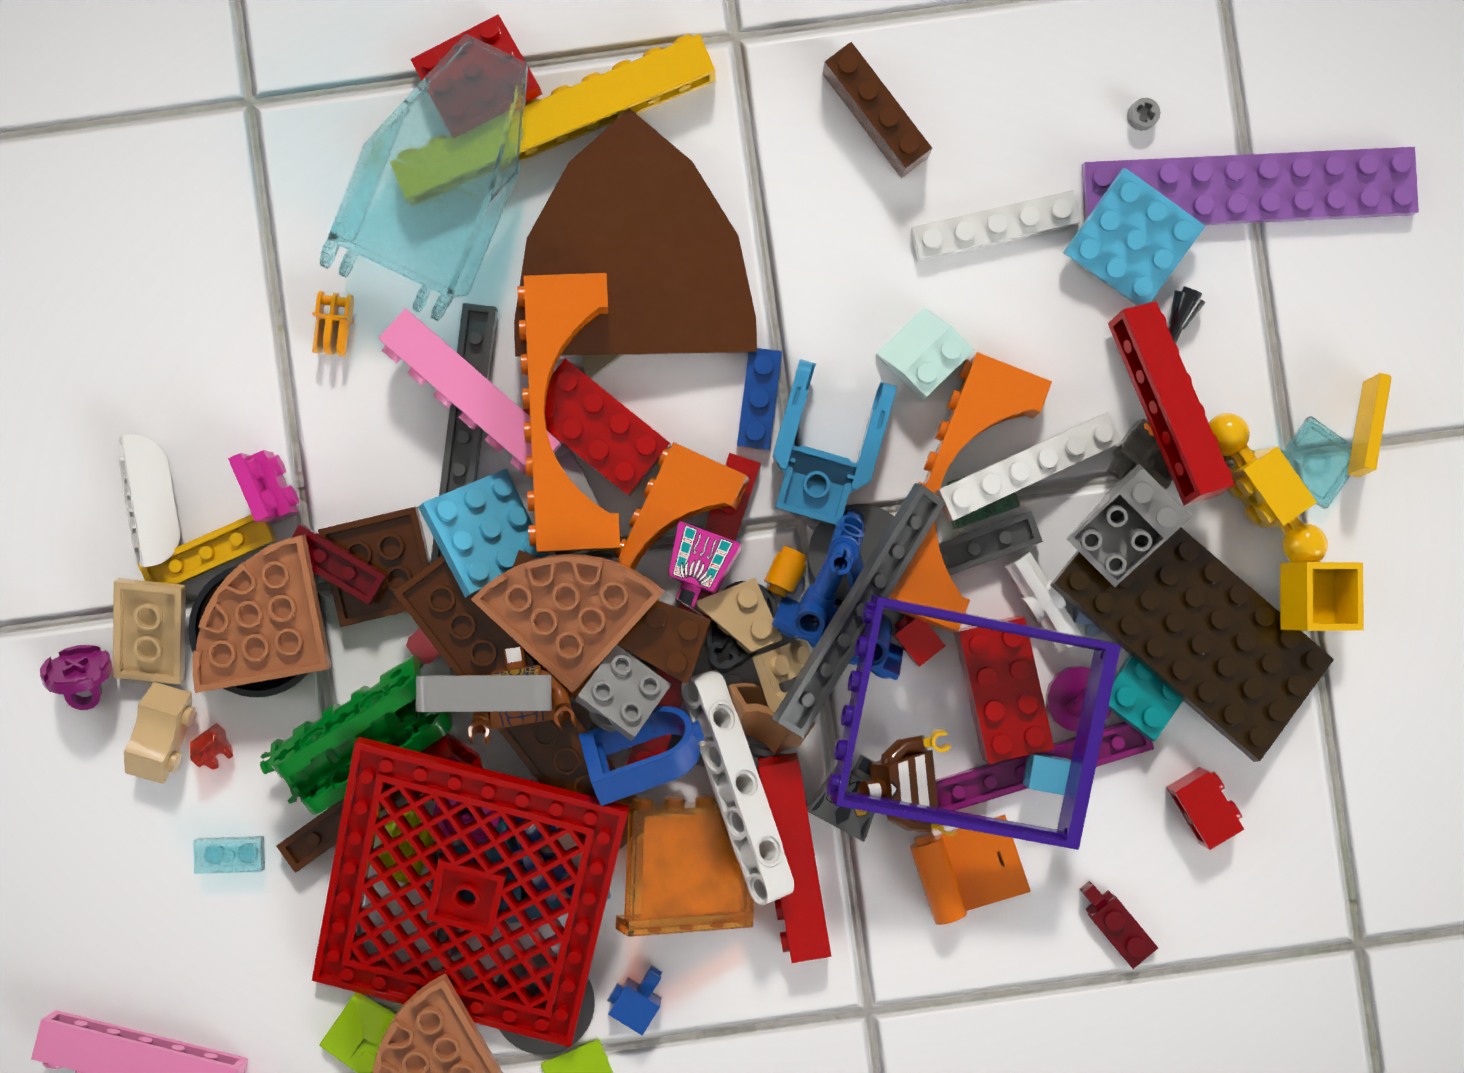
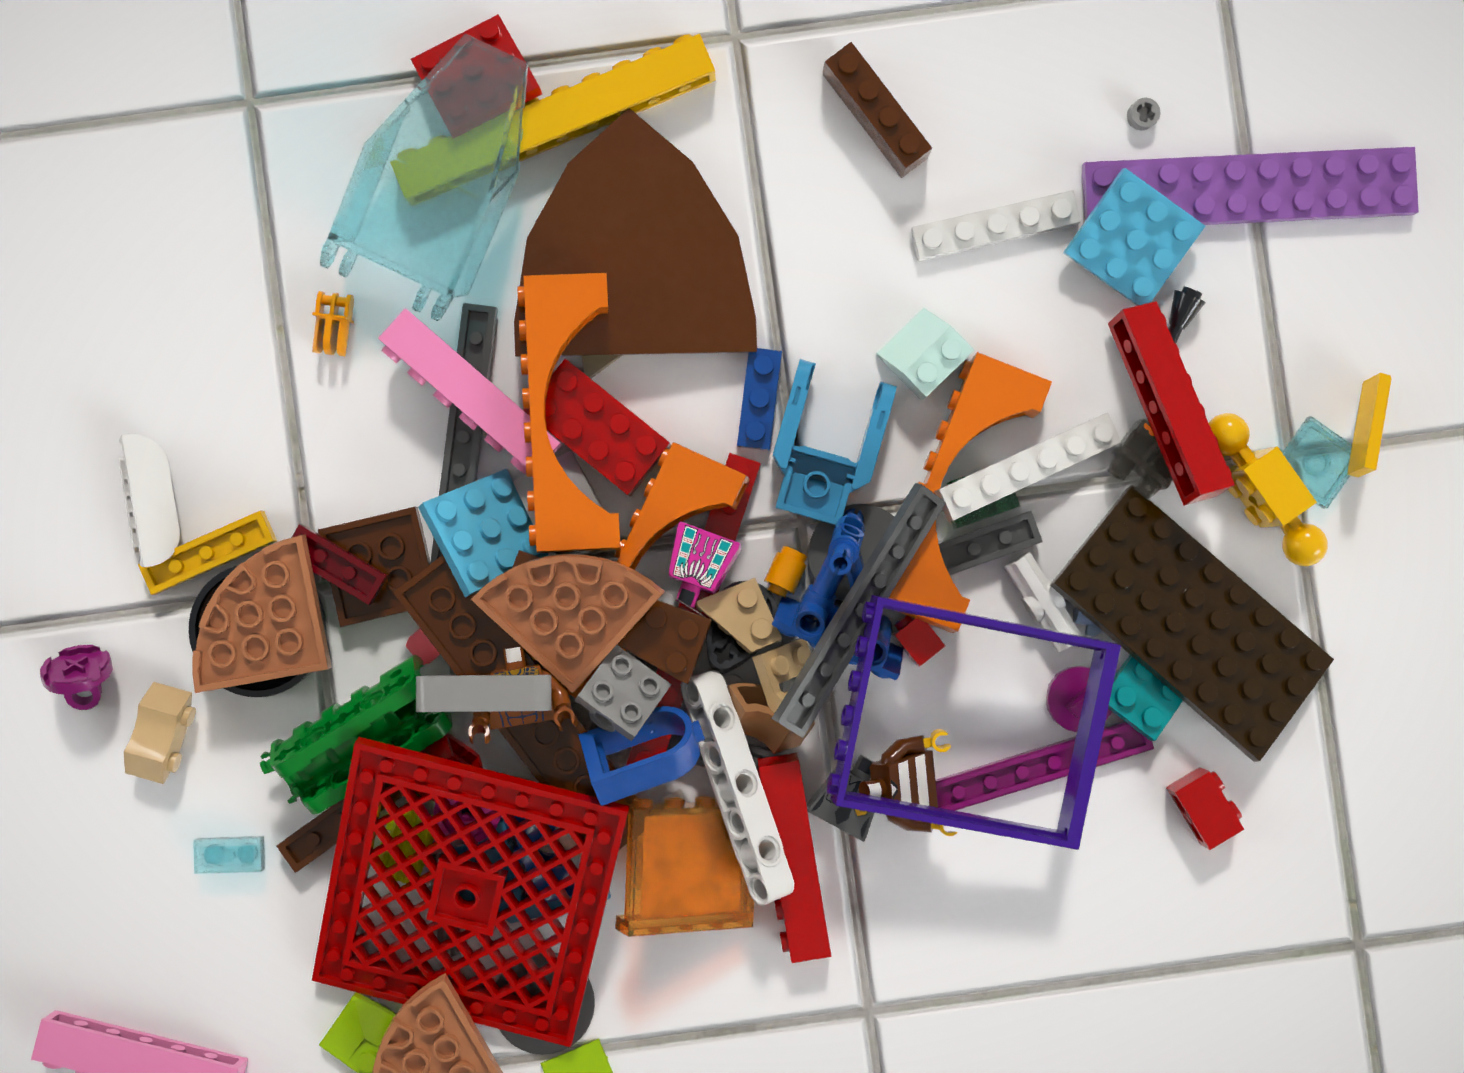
tan plate [113,578,186,685] -> none
clear red tile [190,723,233,770] -> none
dark pink plate [228,450,299,523] -> none
blue brick [607,965,662,1036] -> none
orange door [910,814,1031,925] -> none
red brick [954,615,1055,764] -> none
medium azure brick [1023,753,1071,795] -> none
light grey slope [1066,464,1192,587] -> none
dark red hinge [1079,881,1158,969] -> none
yellow piece [1280,562,1364,631] -> none

